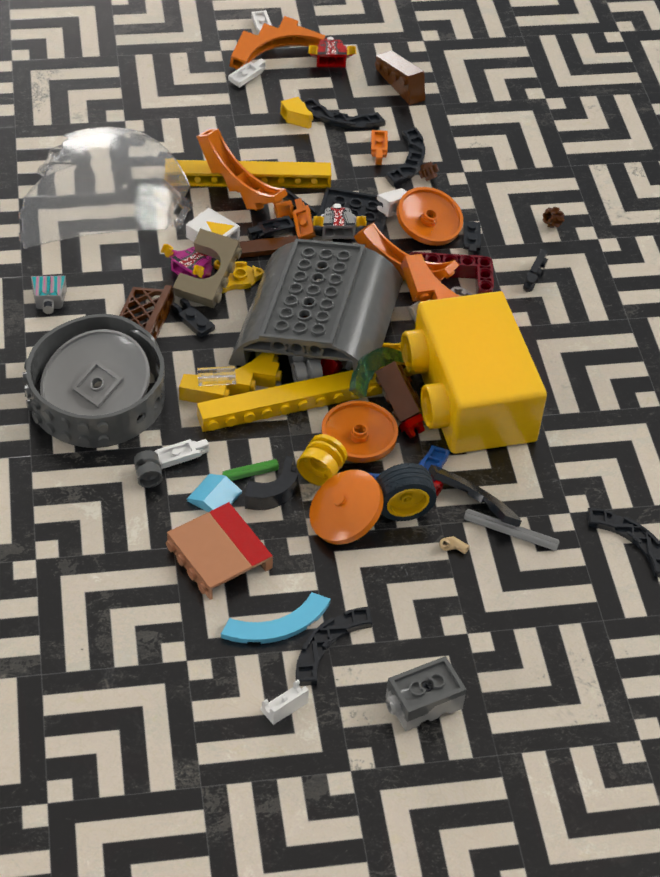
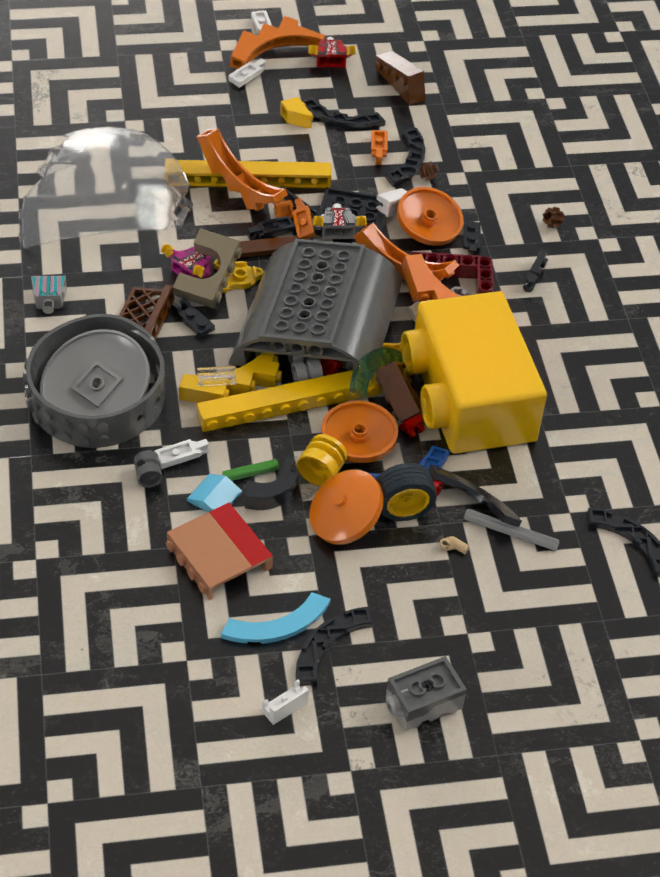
white brick [186,208,240,242] -> none

